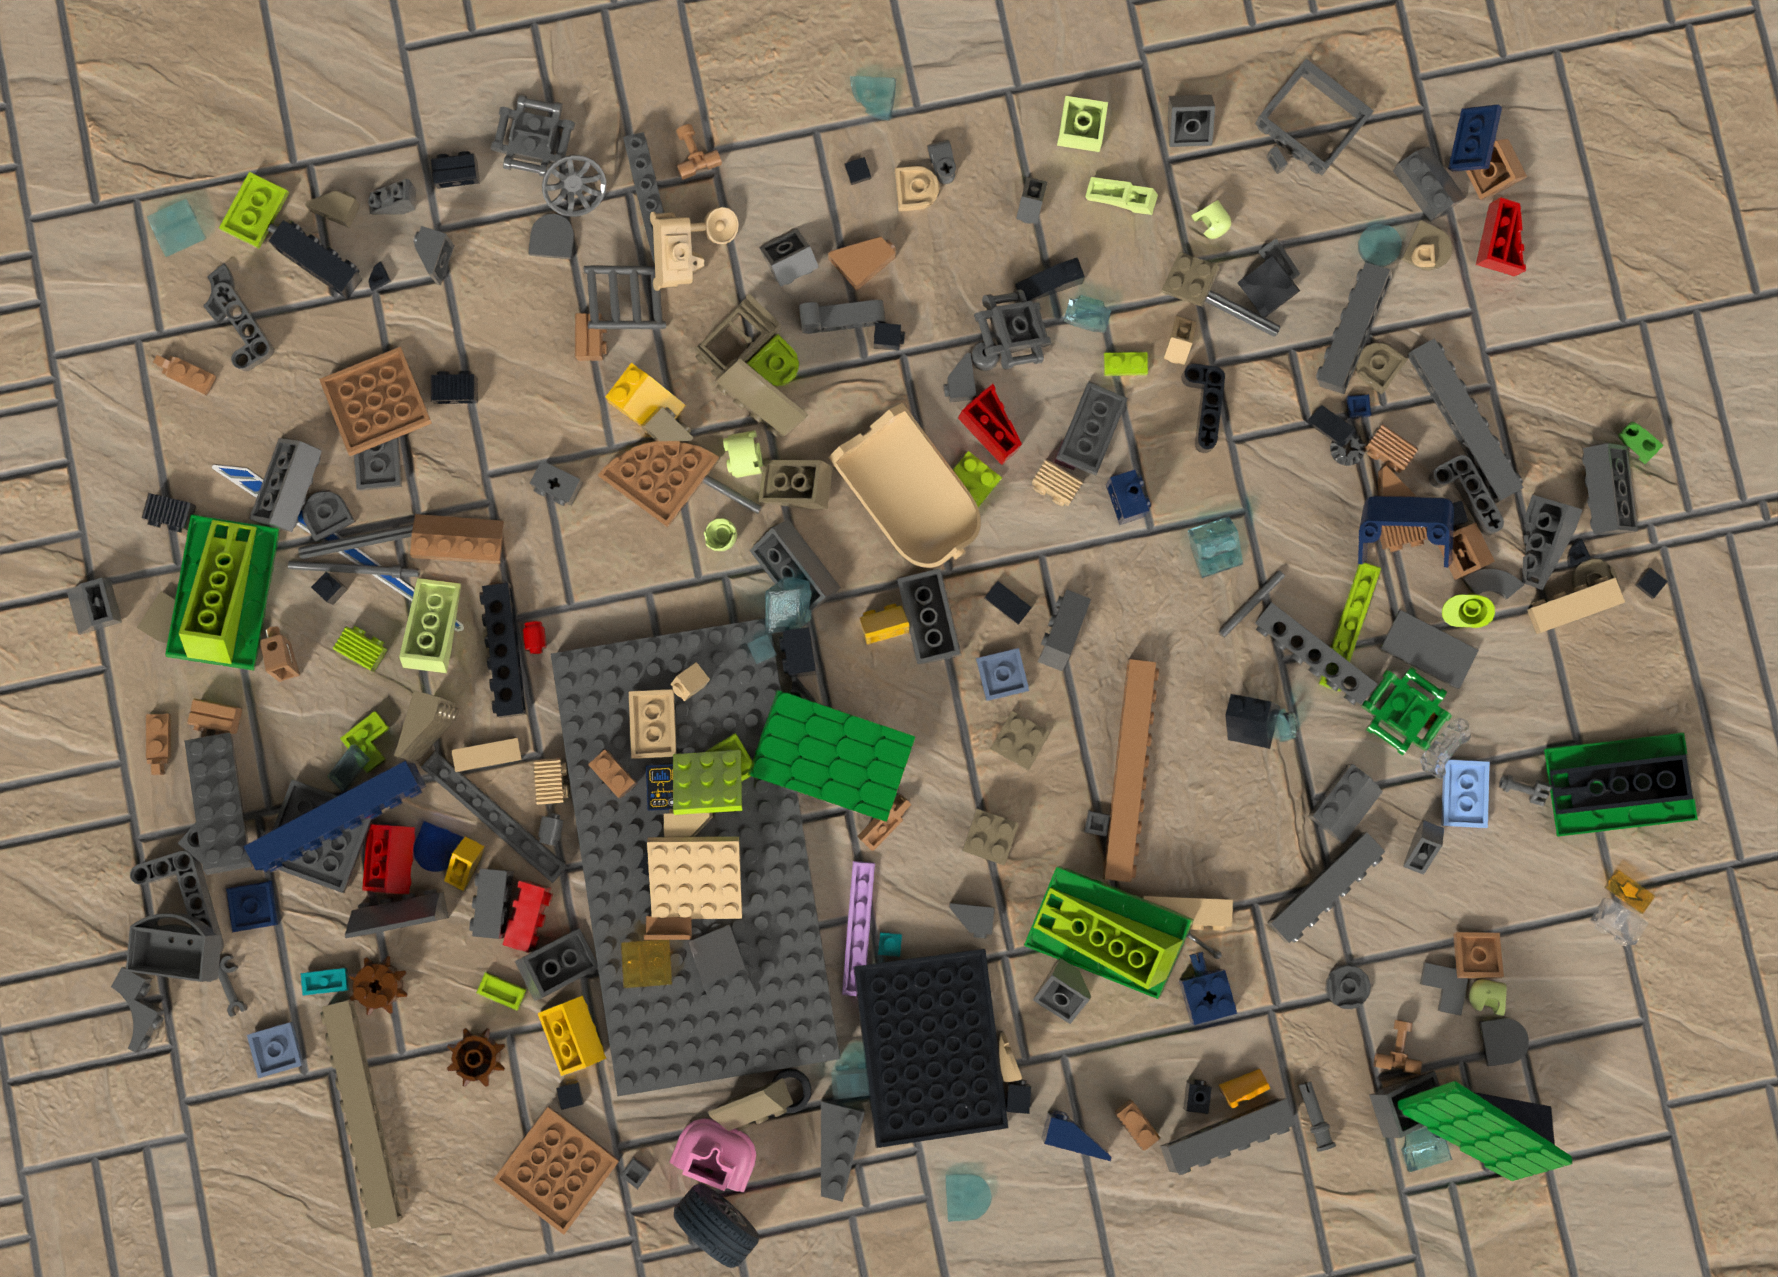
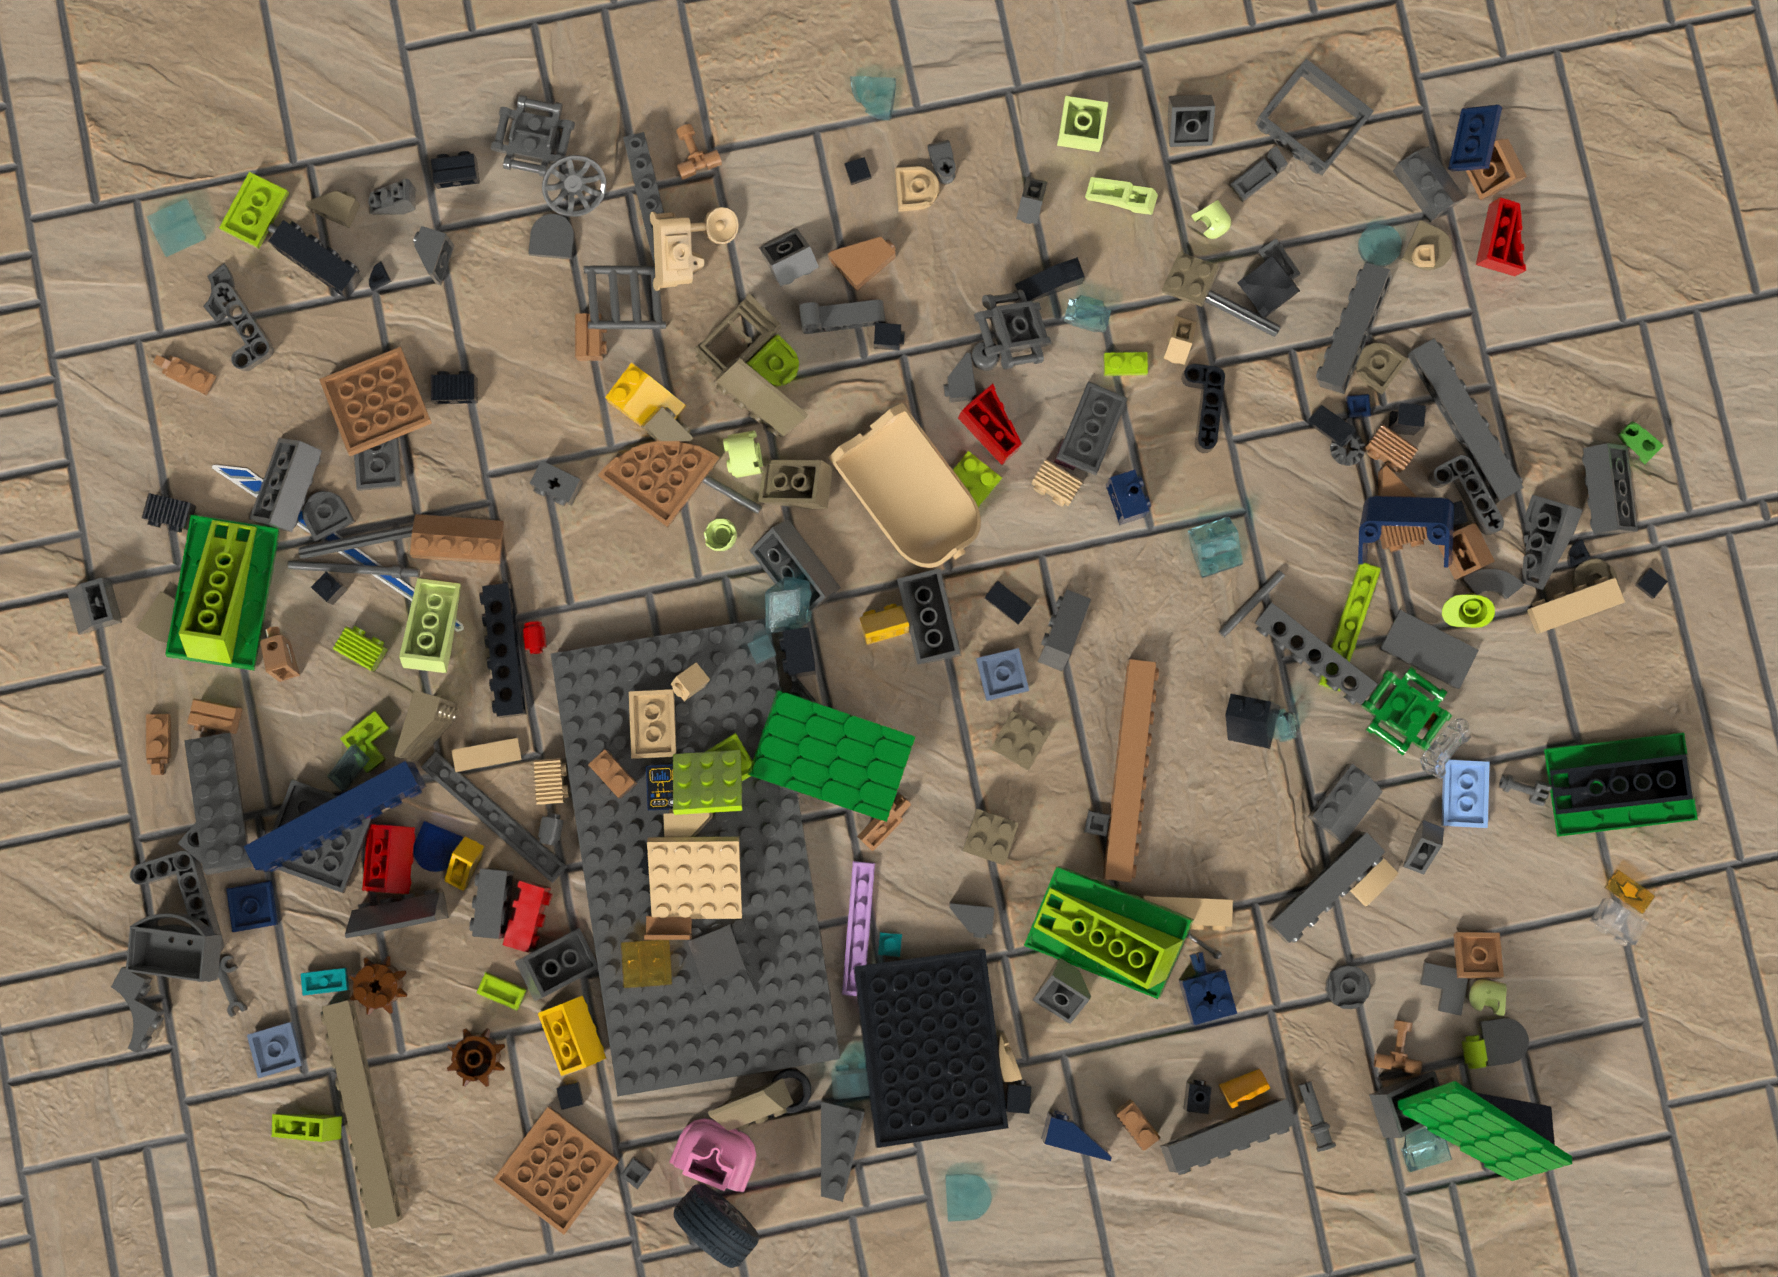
none -> lime slope [271,1114,342,1142]
none -> dark grey tile [1230,158,1278,202]
none -> tan slope [1350,858,1399,907]
none -> black panel [1388,403,1426,436]
none -> lime brick [1462,1035,1488,1069]

